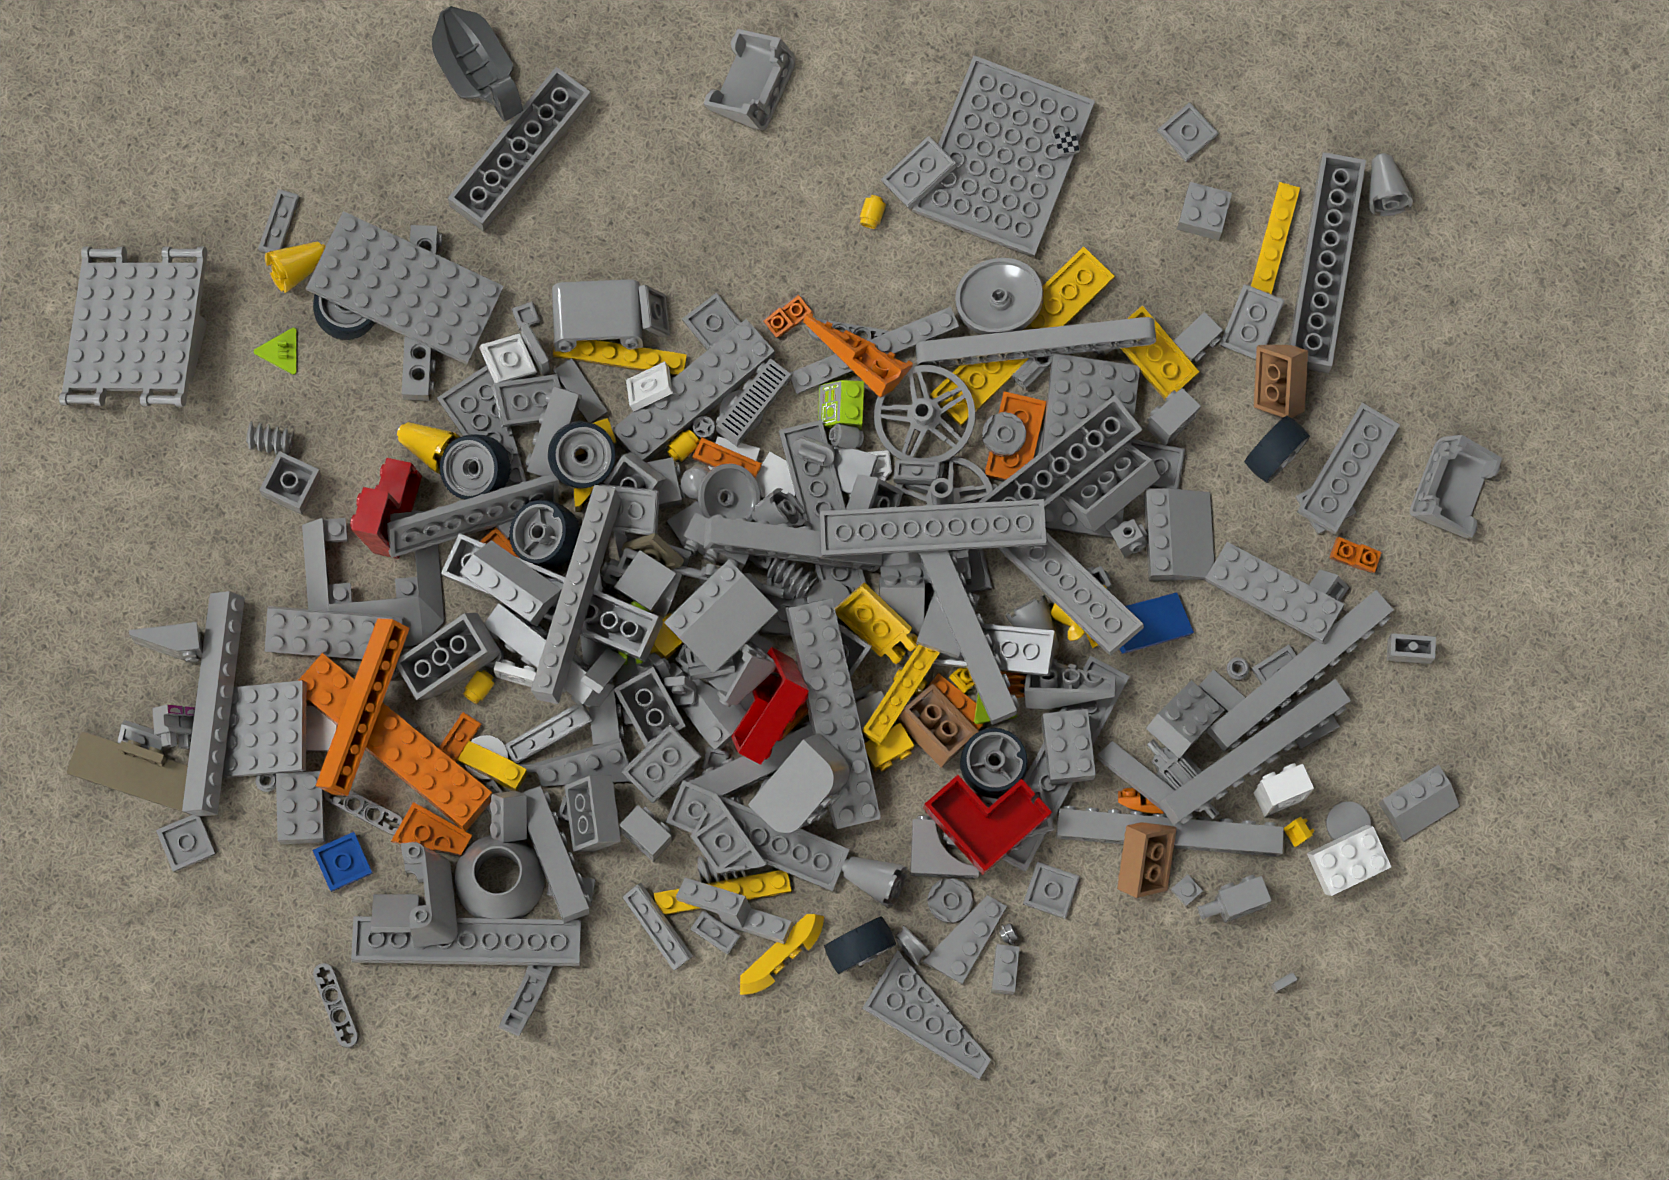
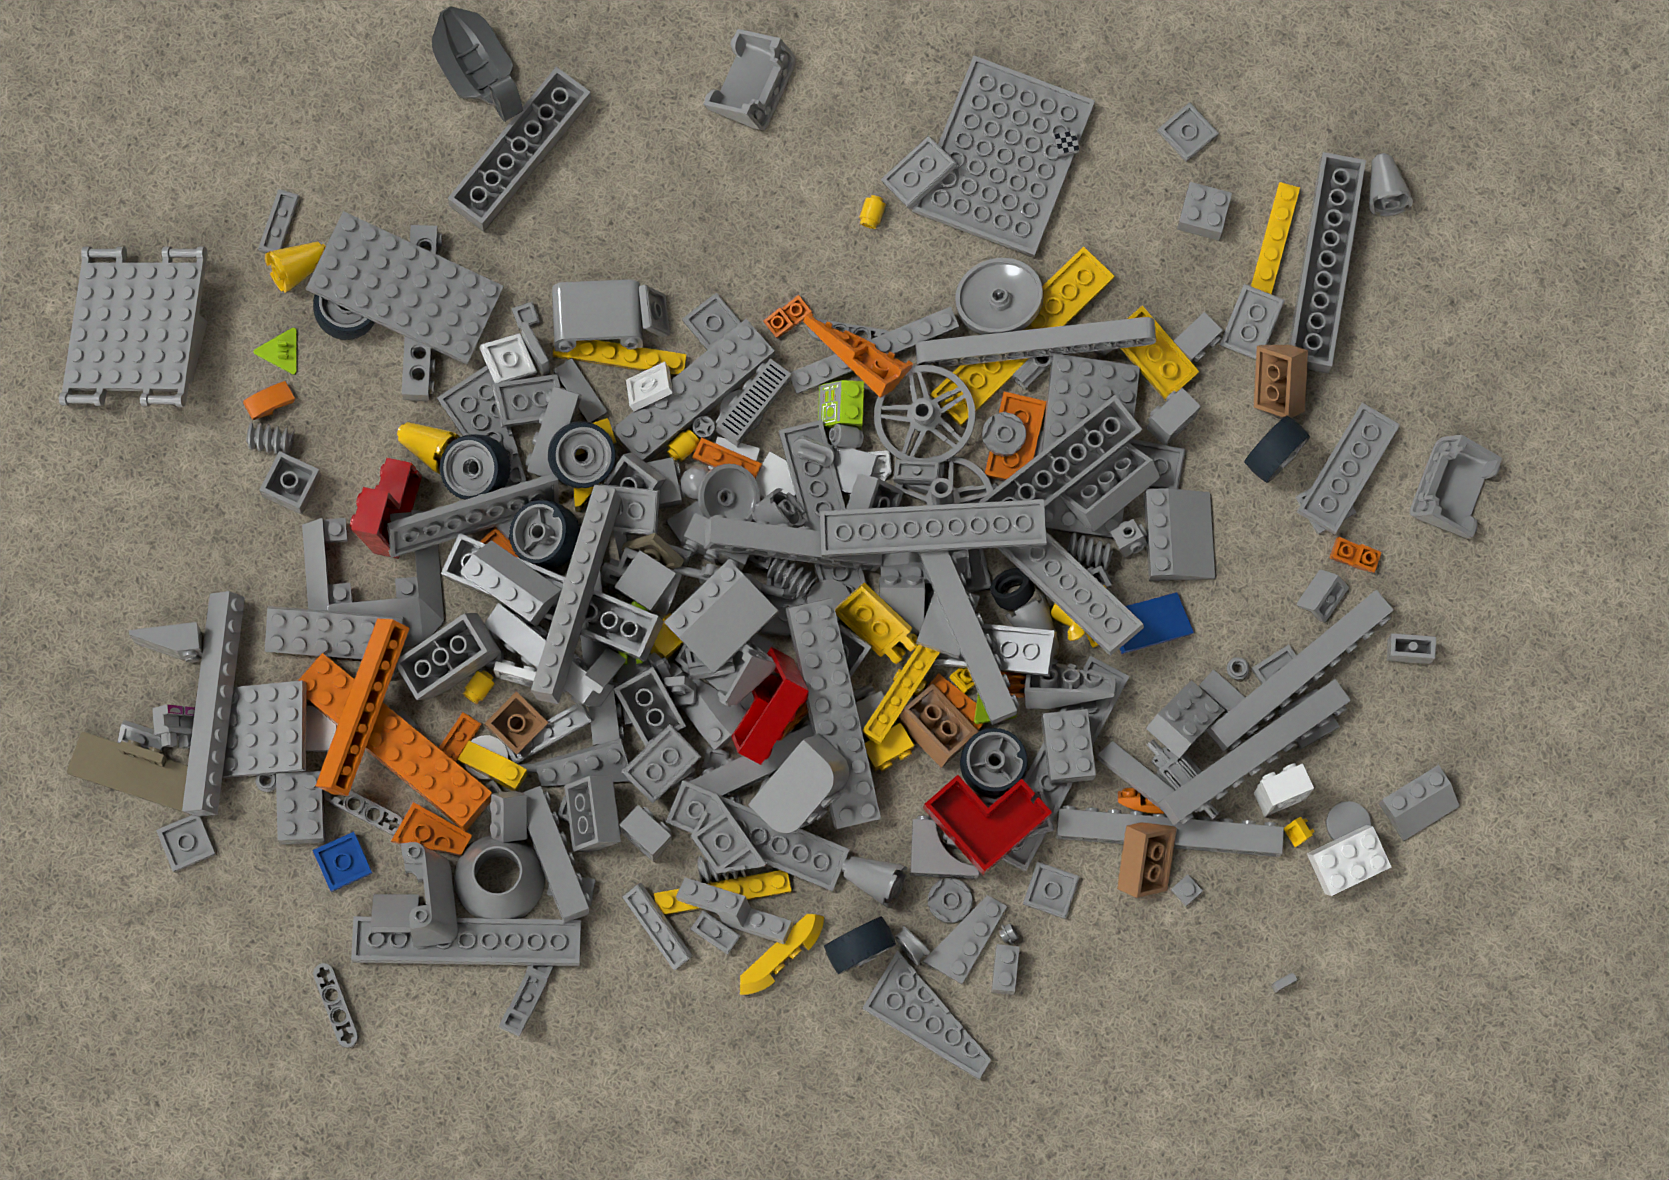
light grey brick [1197,875,1272,923] -> none
light grey plate [1205,542,1344,643] -> none
none -> orange slope [243,381,295,420]
none -> medium nougat slope [484,691,548,755]
none -> black tyre [990,568,1035,610]
none -> light grey piece [1067,533,1113,571]

